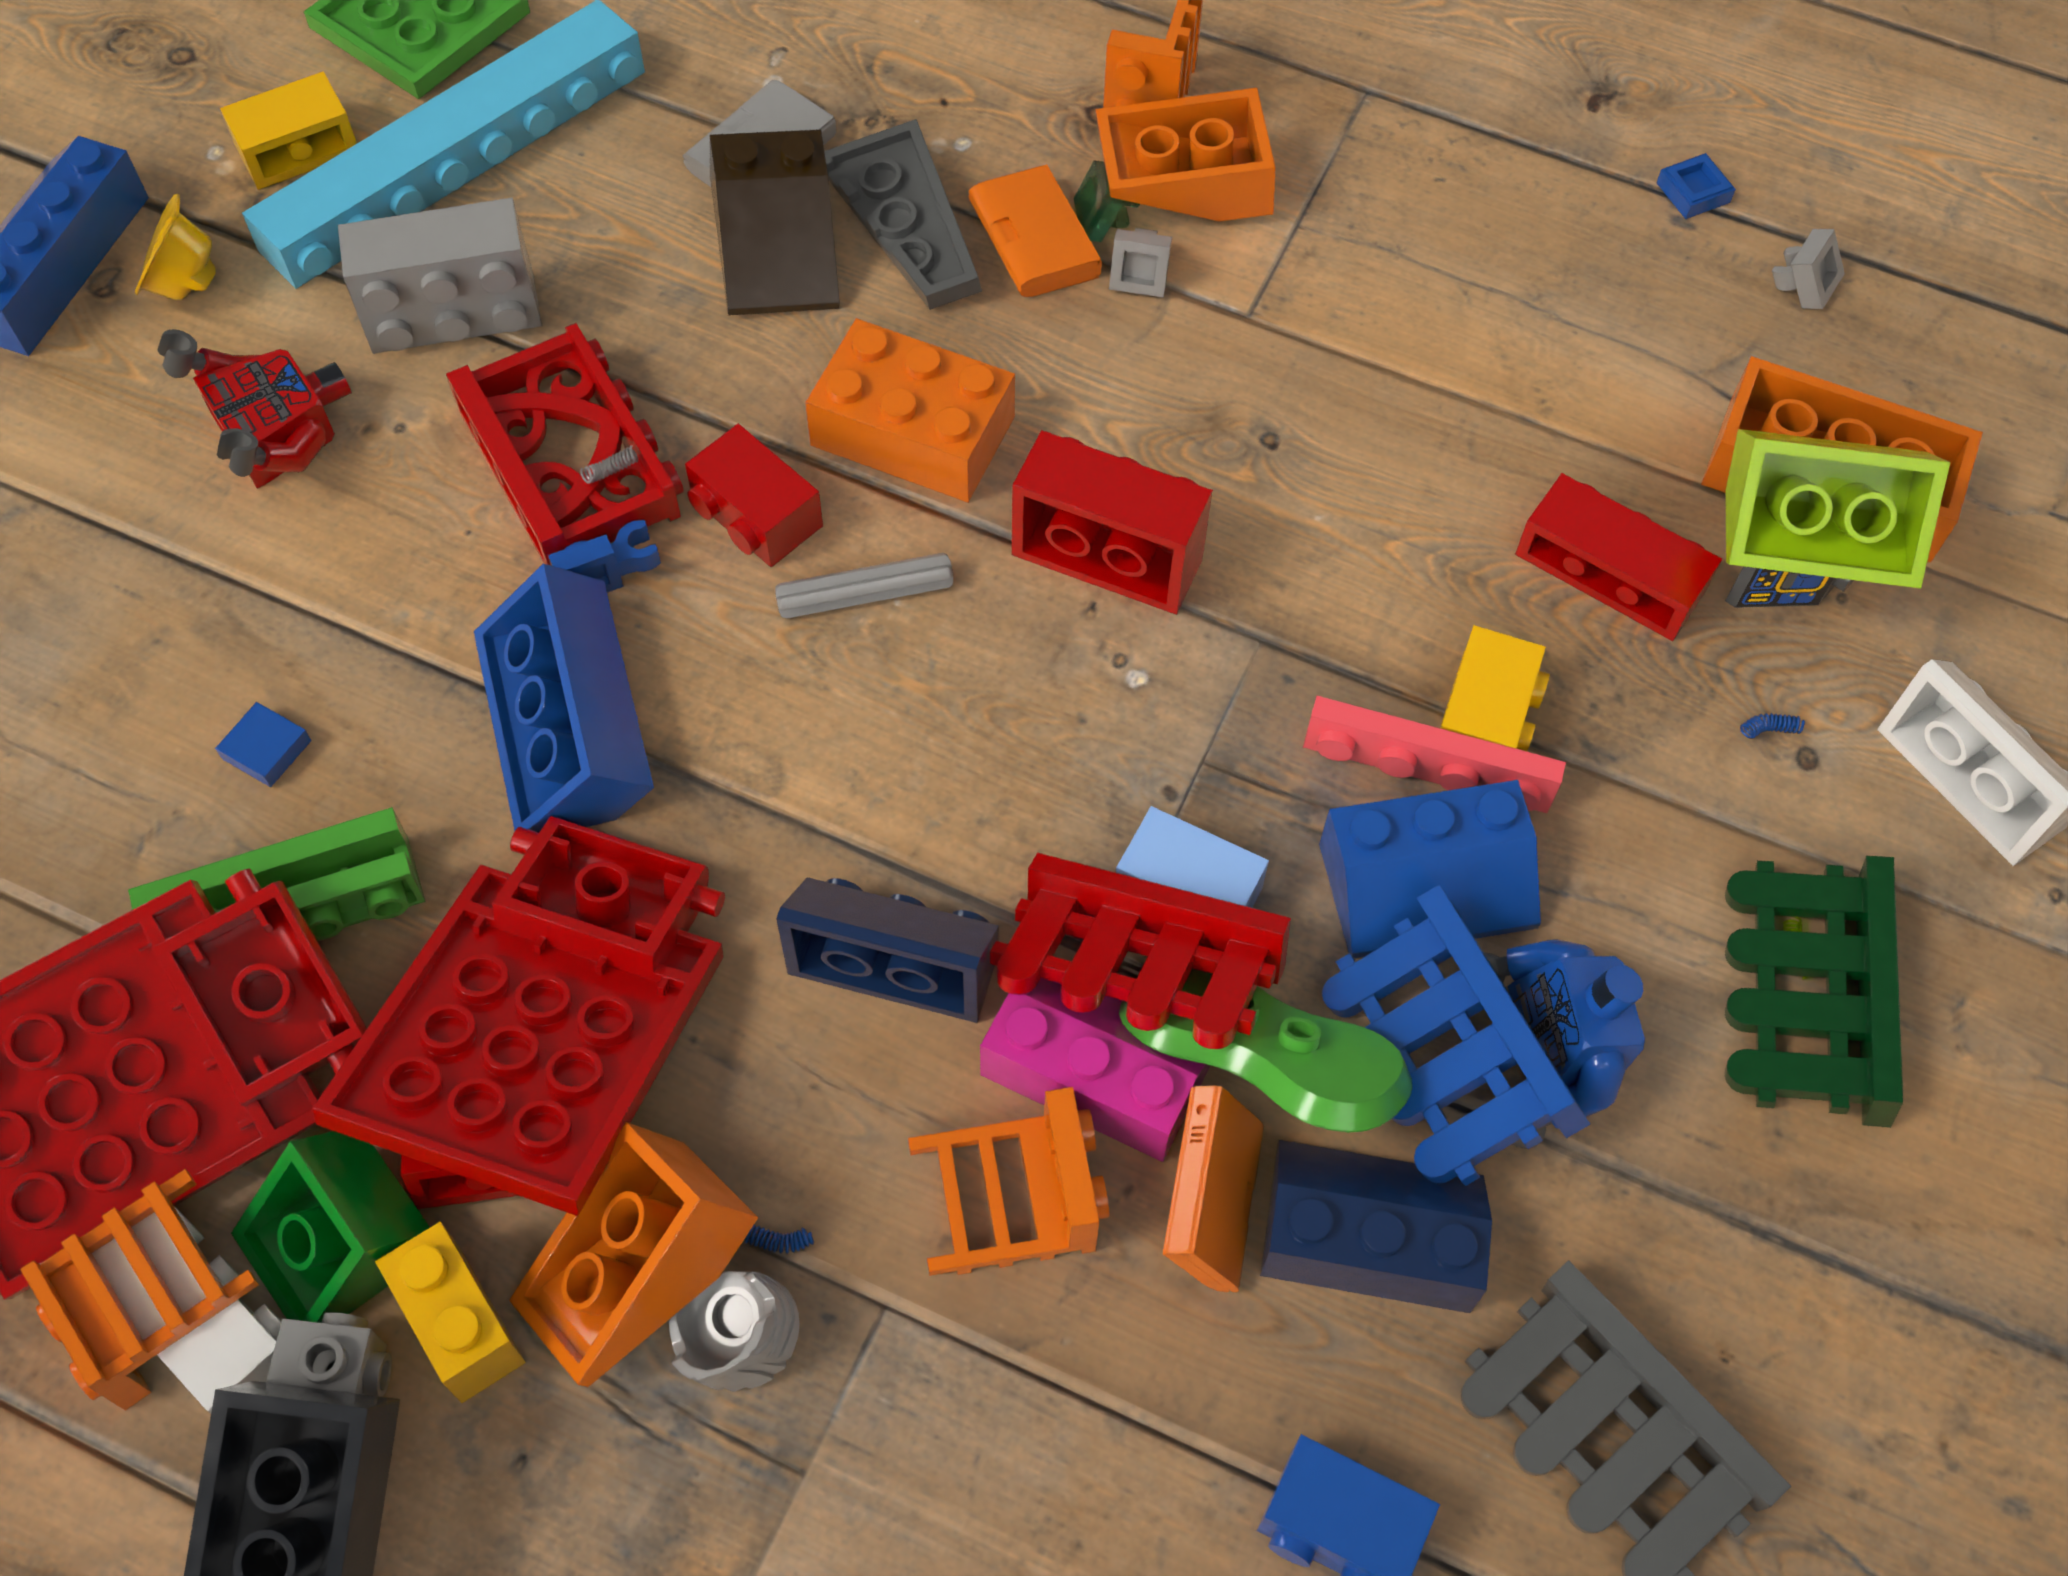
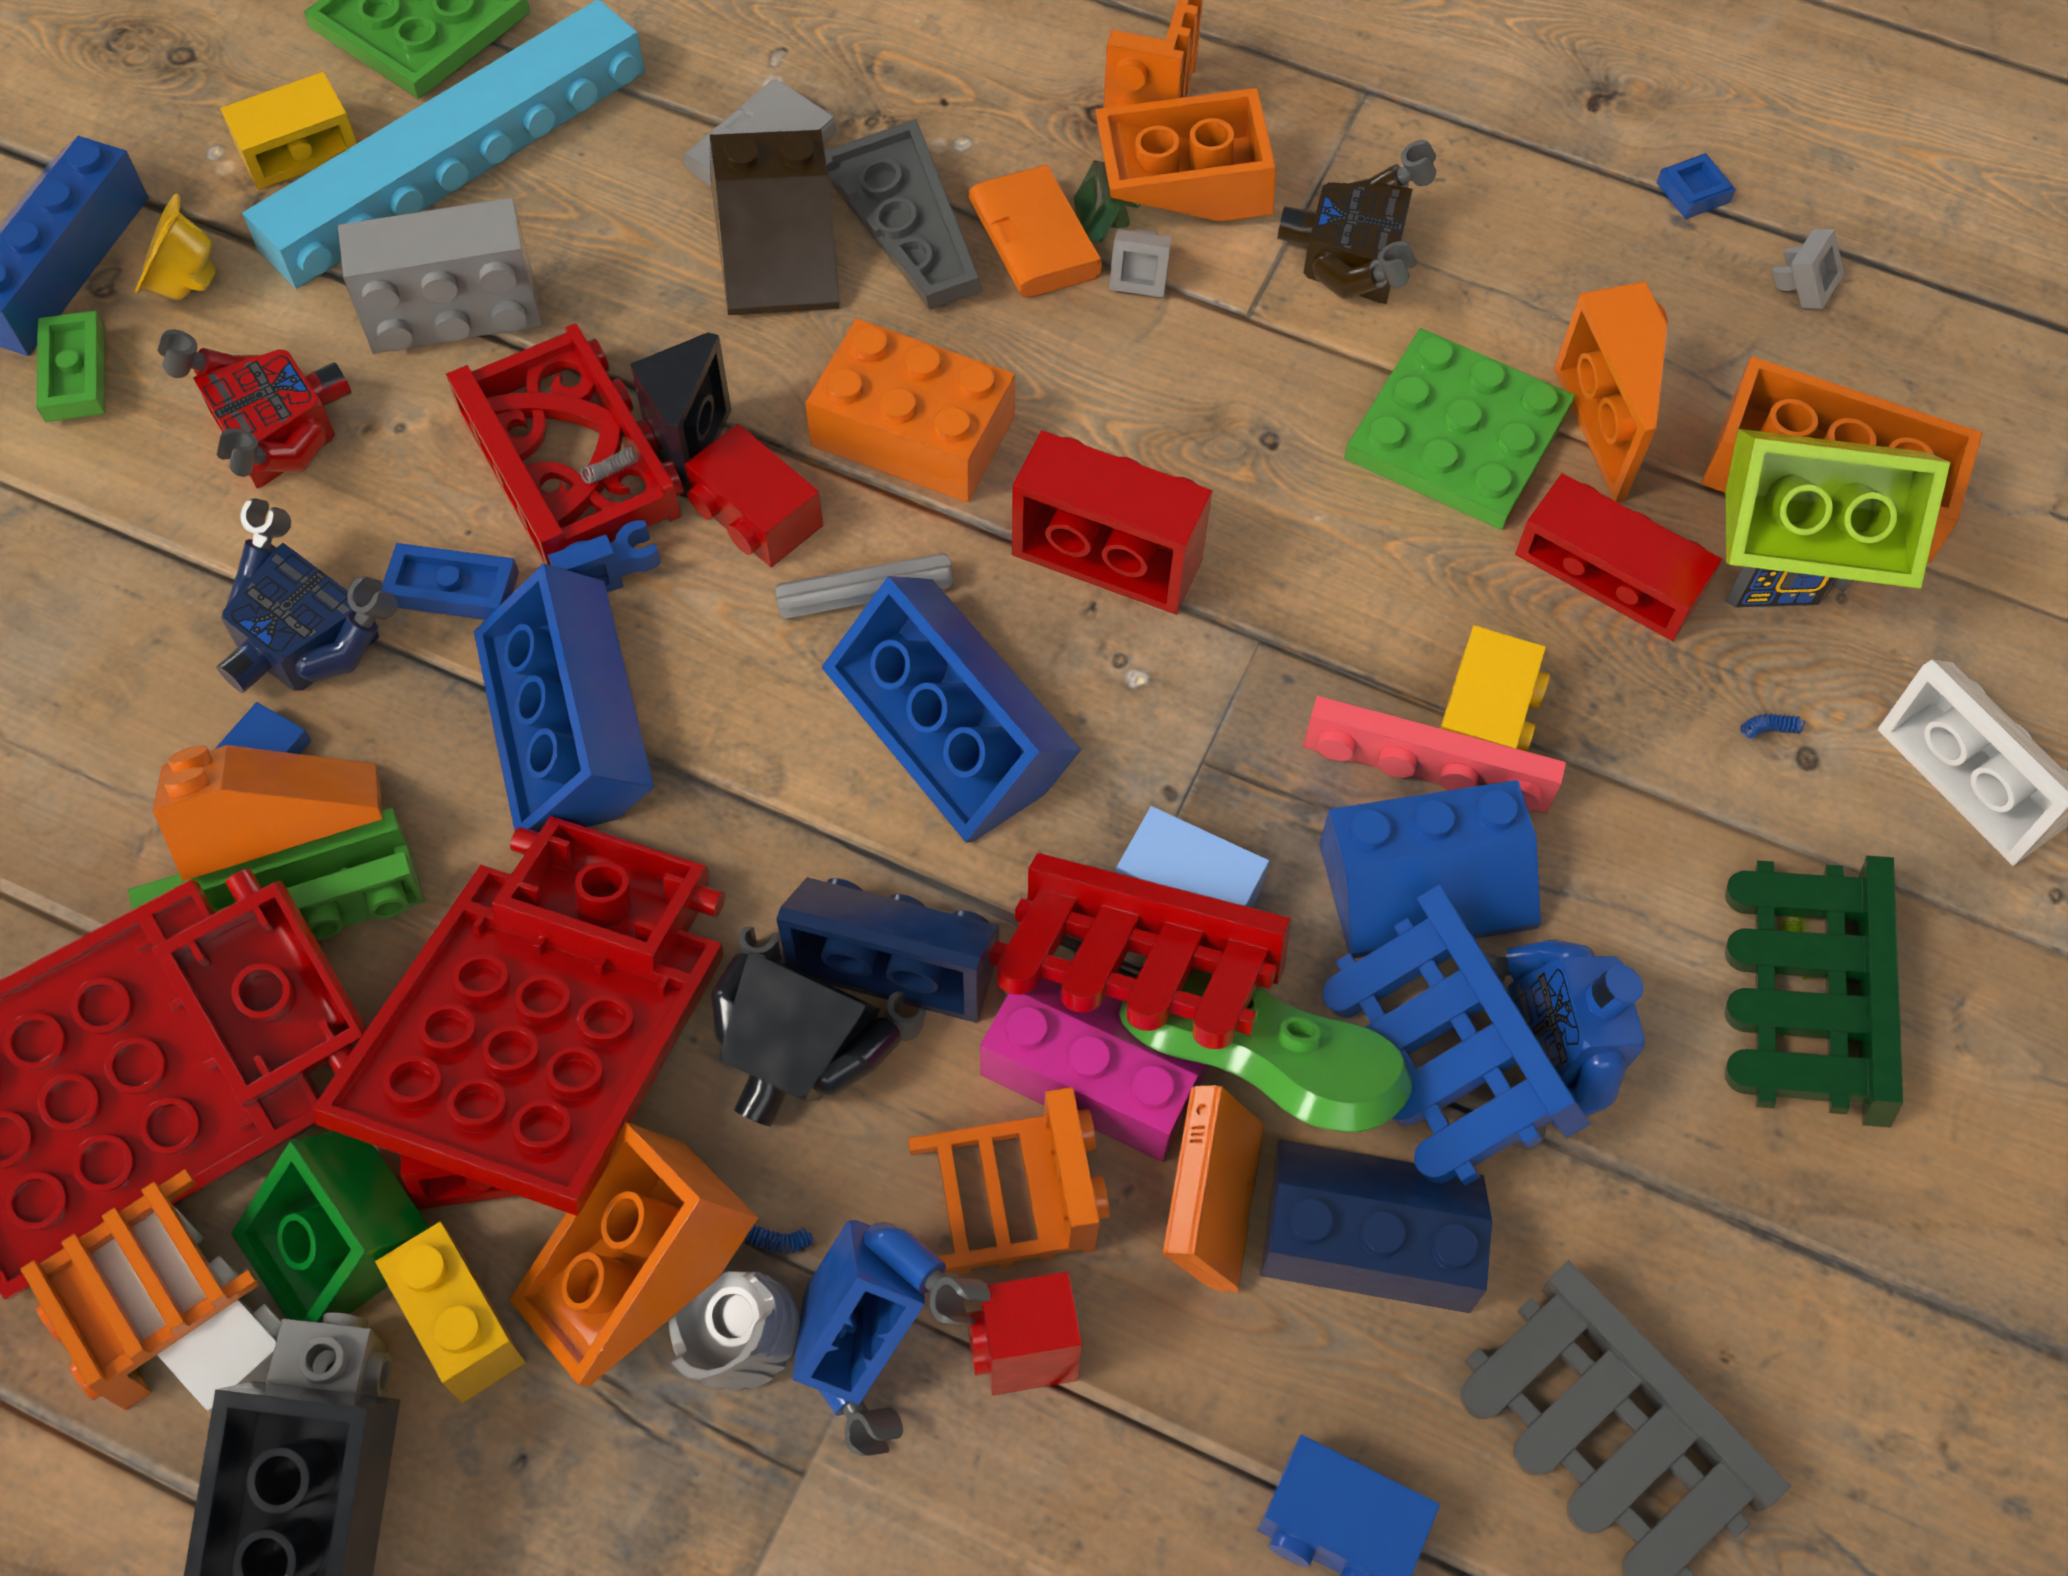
none -> bright green plate [36,310,105,422]
none -> orange slope [152,745,382,881]
none -> torso [216,498,398,693]
none -> blue plate [380,543,519,620]
none -> black slope [630,332,732,498]
none -> black torso [711,926,926,1127]
none -> blue torso [792,1220,990,1456]
none -> blue slope [821,576,1081,843]
none -> red brick [968,1271,1082,1396]
none -> torso [1277,140,1437,304]
none -> bright green plate [1344,328,1576,530]
none -> orange slope [1554,281,1668,502]

